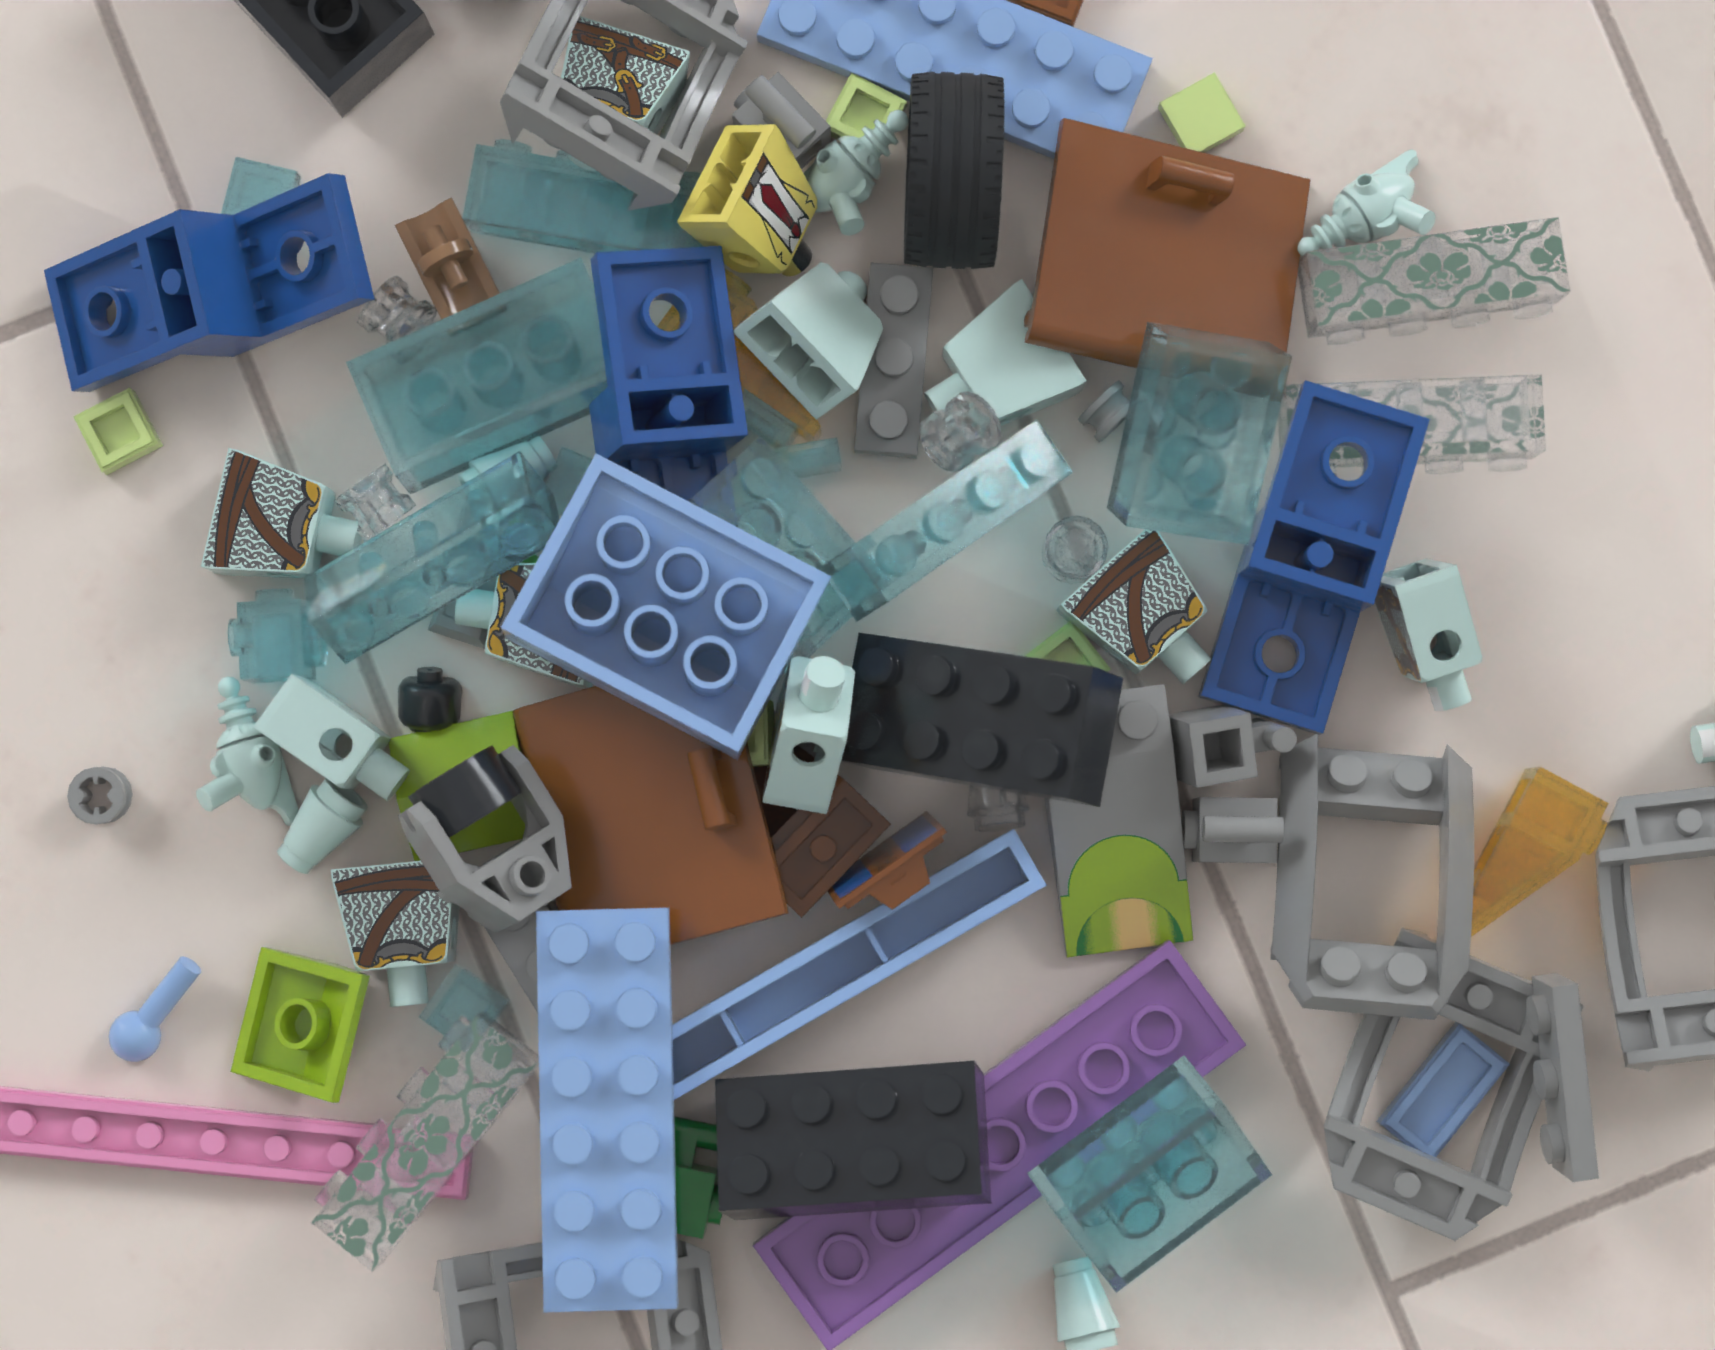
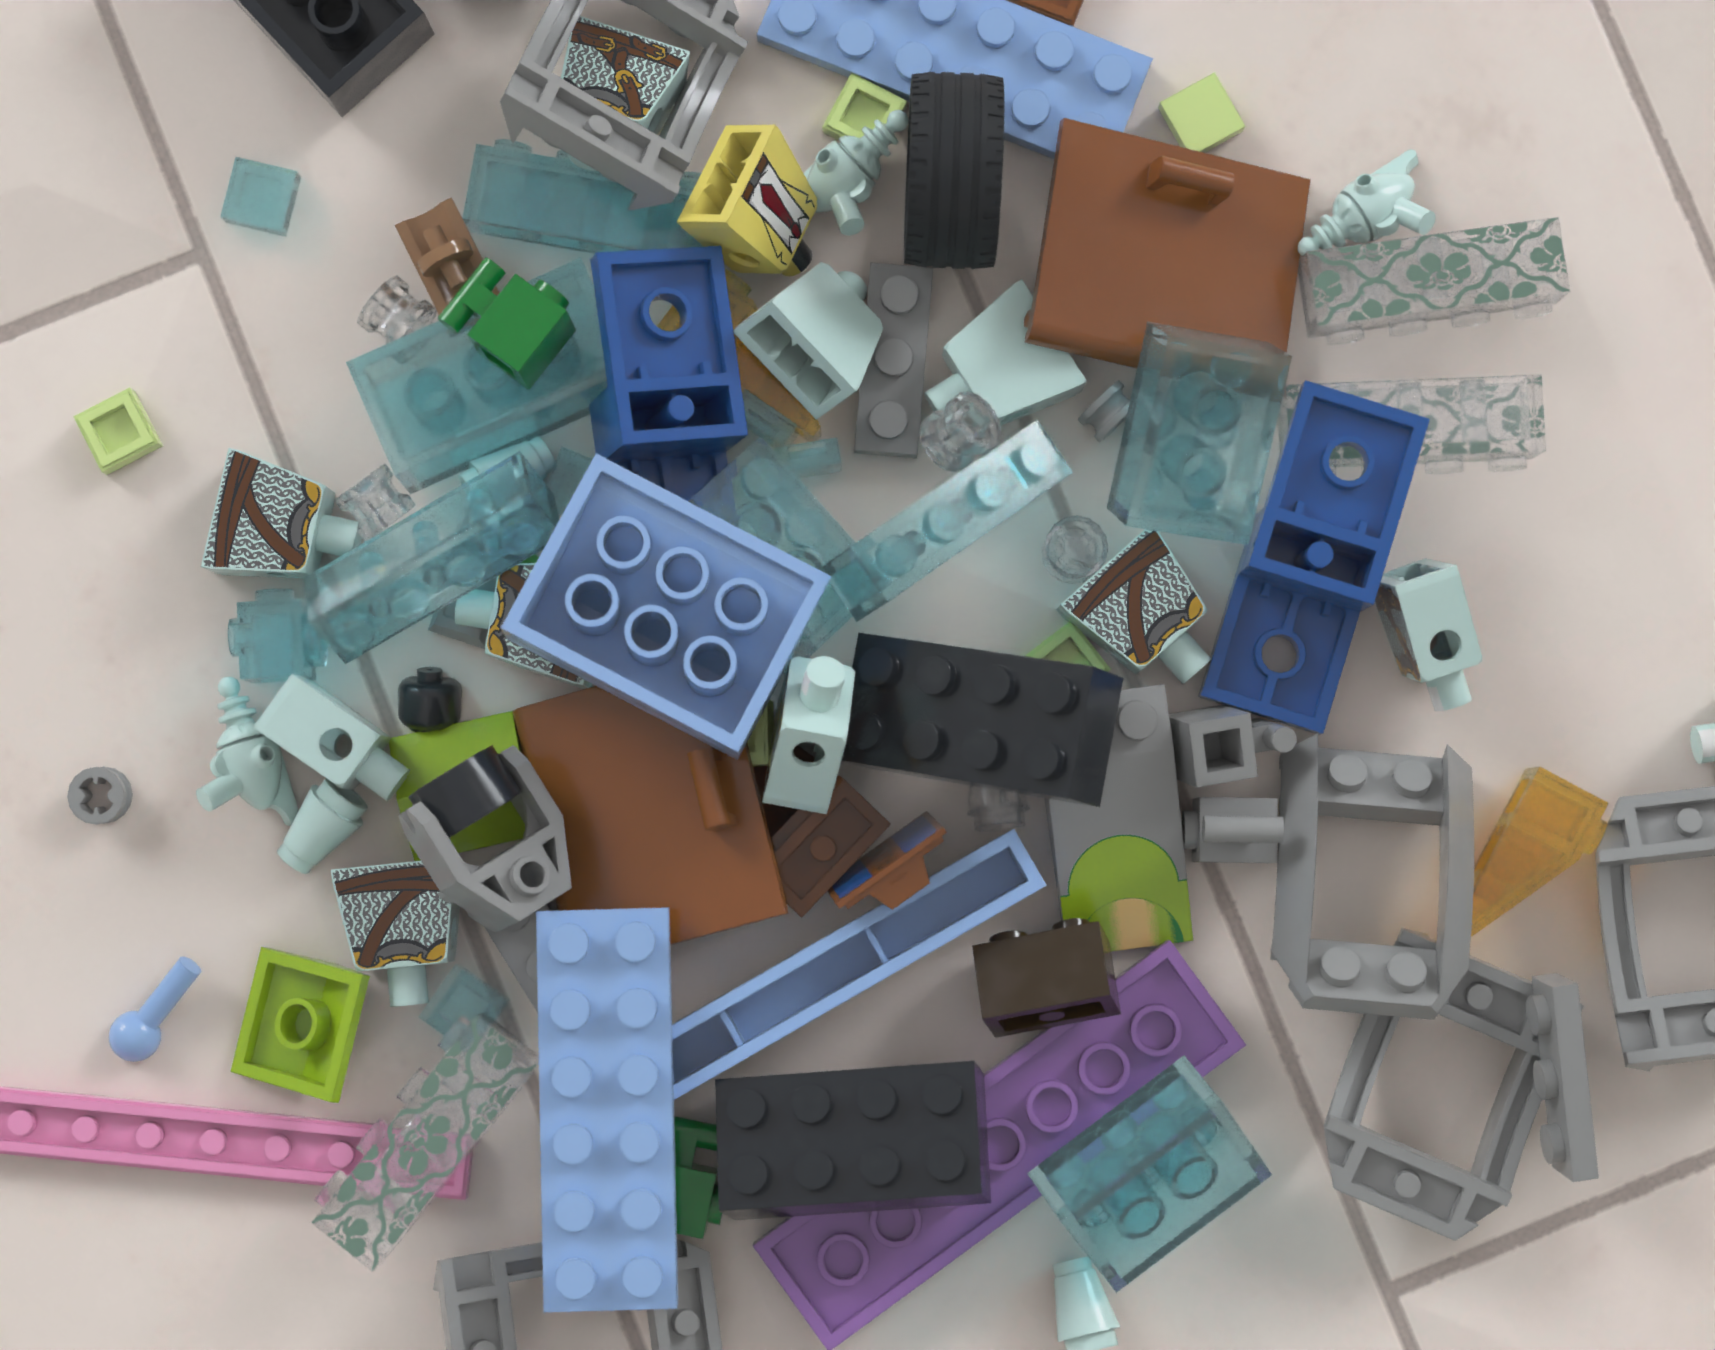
blue bracket [44,173,374,392] -> none
light grey brick [732,72,831,169] -> none
light blue tile [1376,1022,1510,1157] -> none
none -> green brick [437,257,576,390]
none -> dark brown brick [972,918,1121,1038]

